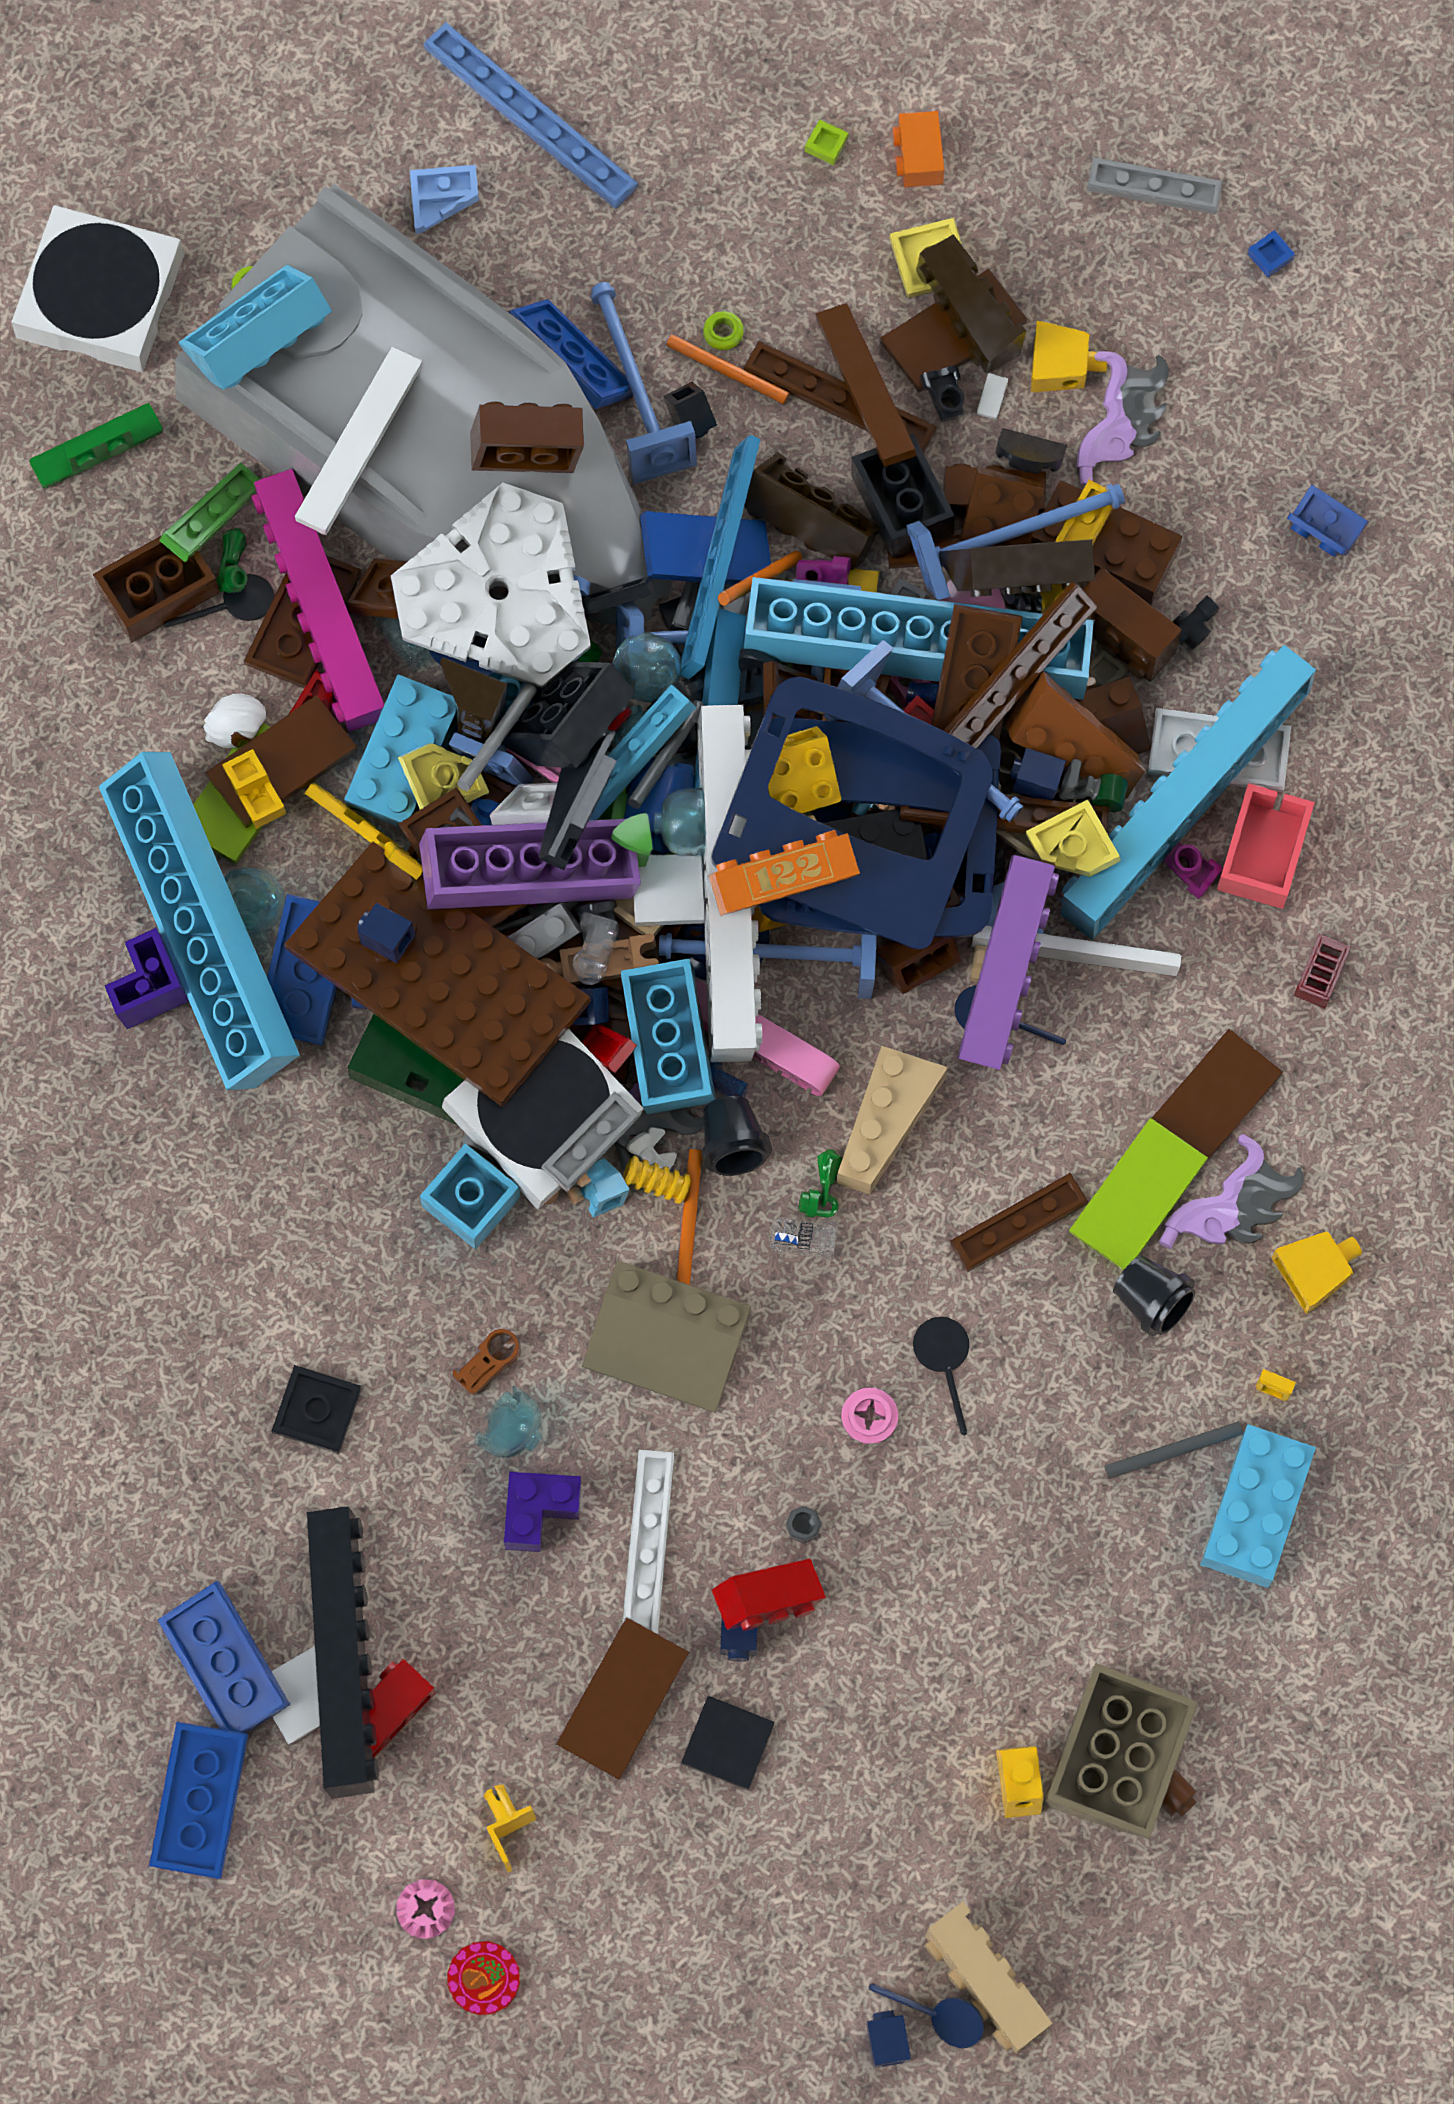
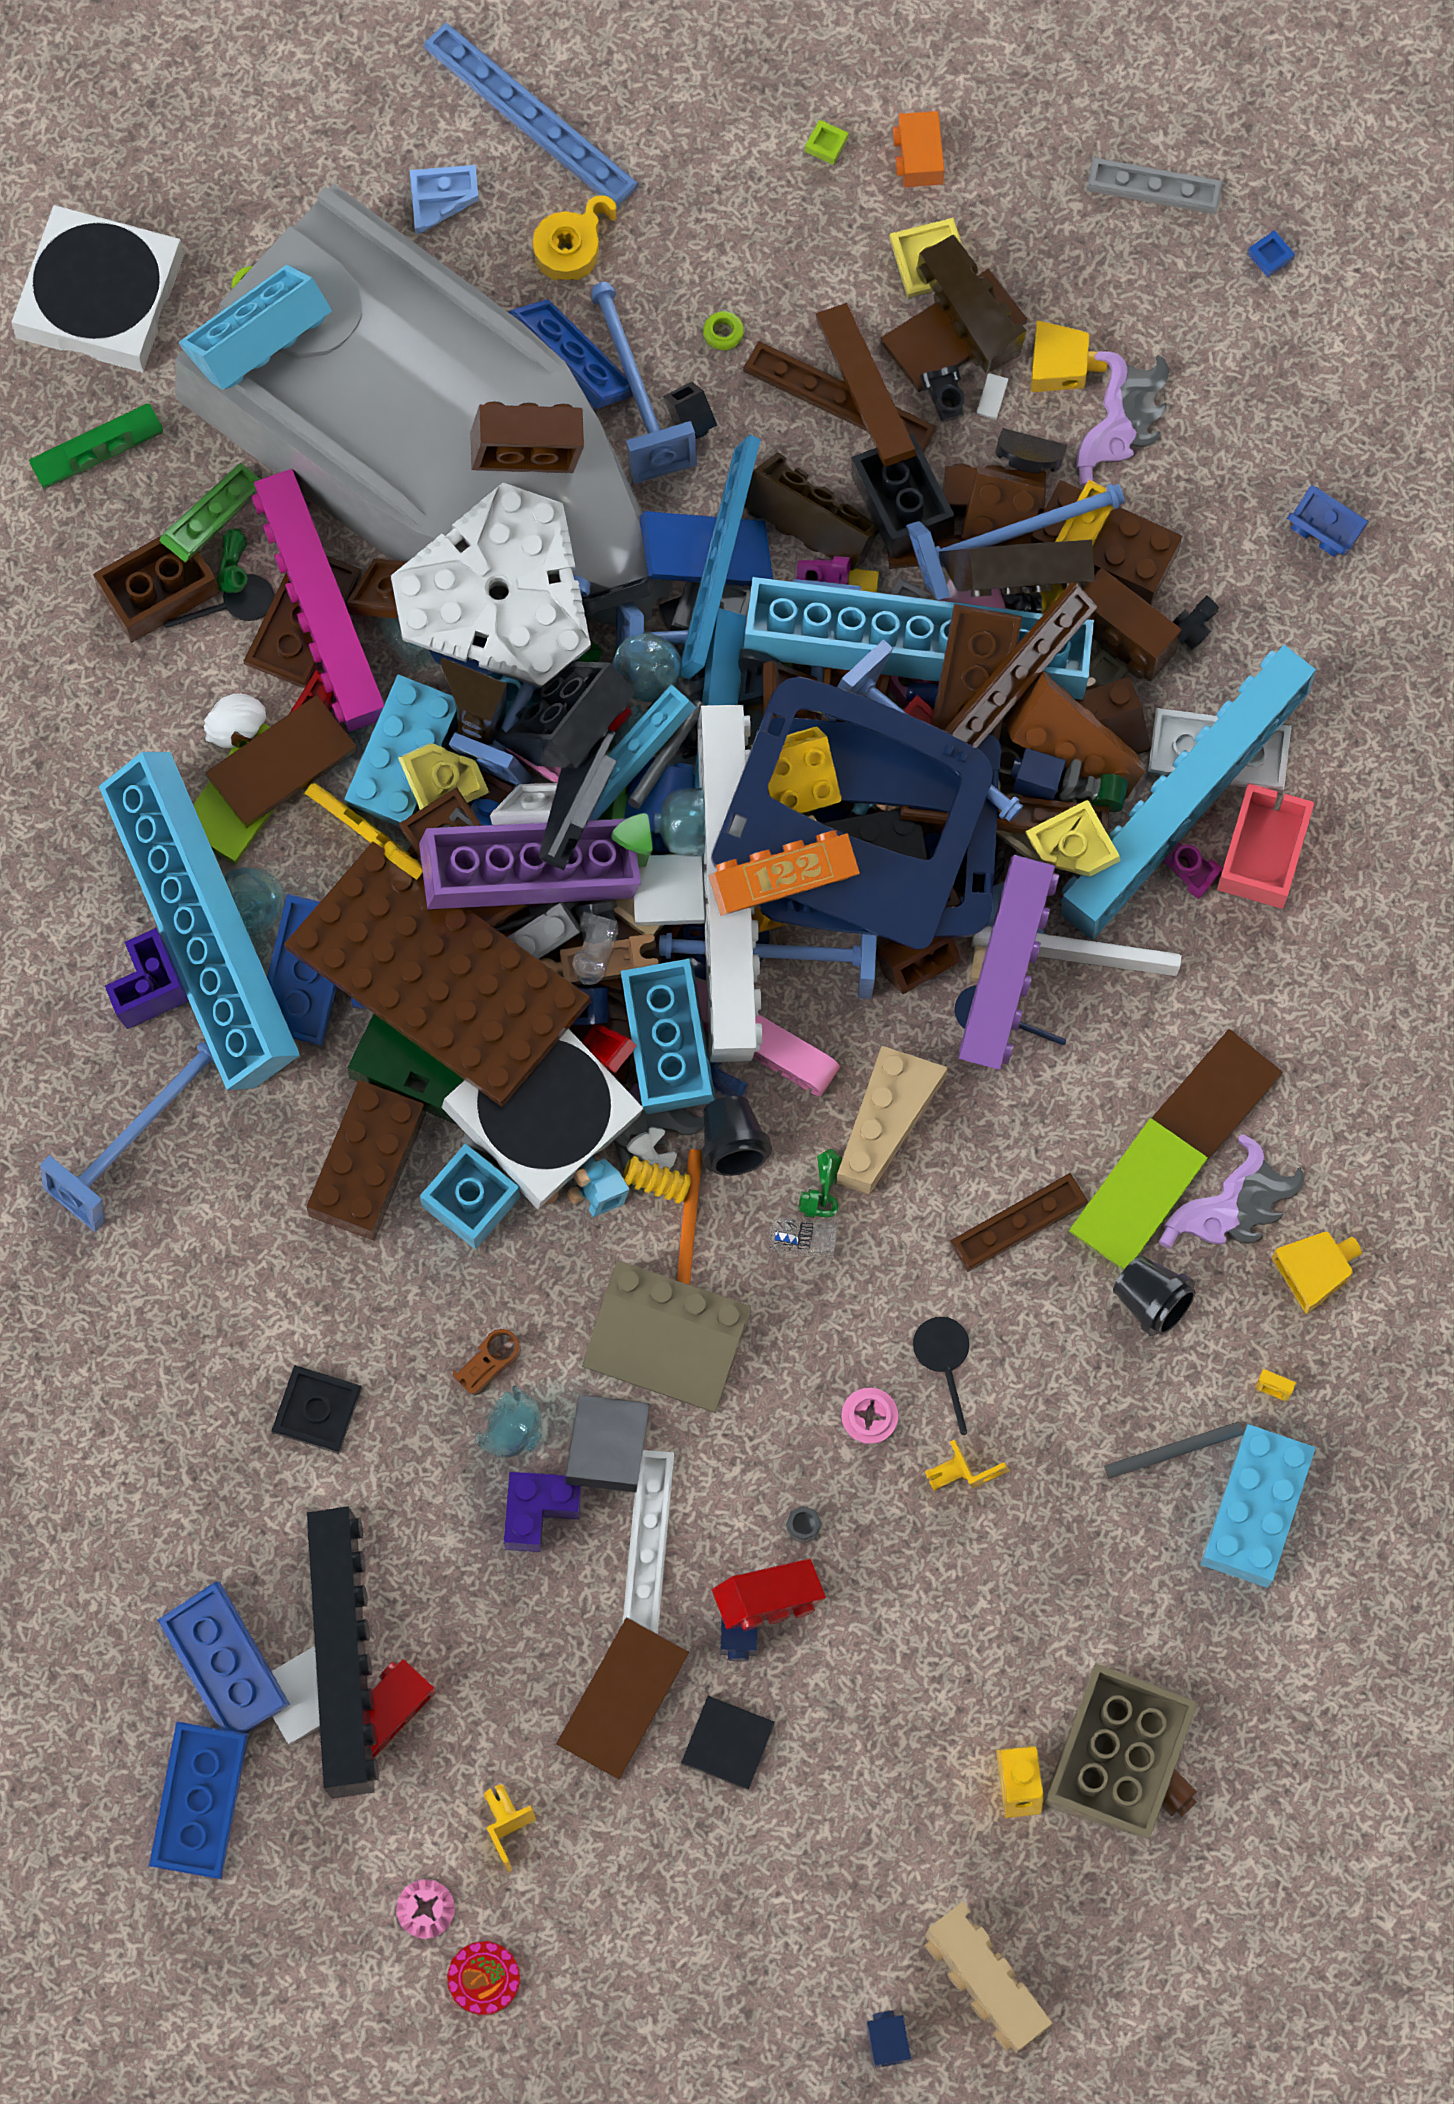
yellow slope [222,749,287,829] -> none
white tile [295,347,423,535] -> none
dark blue brick [357,903,416,963] -> none
light grey bar [457,684,537,791] -> none
light grey tile [541,1091,640,1192] -> none
orange bar [666,334,790,405] -> none
orange bar [718,551,802,606] -> none
dark blue piece [868,1984,985,2048] -> none
dark red slope [1293,934,1351,1009] -> none
none -> medium blue tile [40,1041,215,1232]
none -> reddish brown brick [306,1080,426,1241]
none -> yellow piece [532,195,617,281]
none -> tile [565,1395,649,1493]
none -> yellow bracket [925,1439,1010,1492]

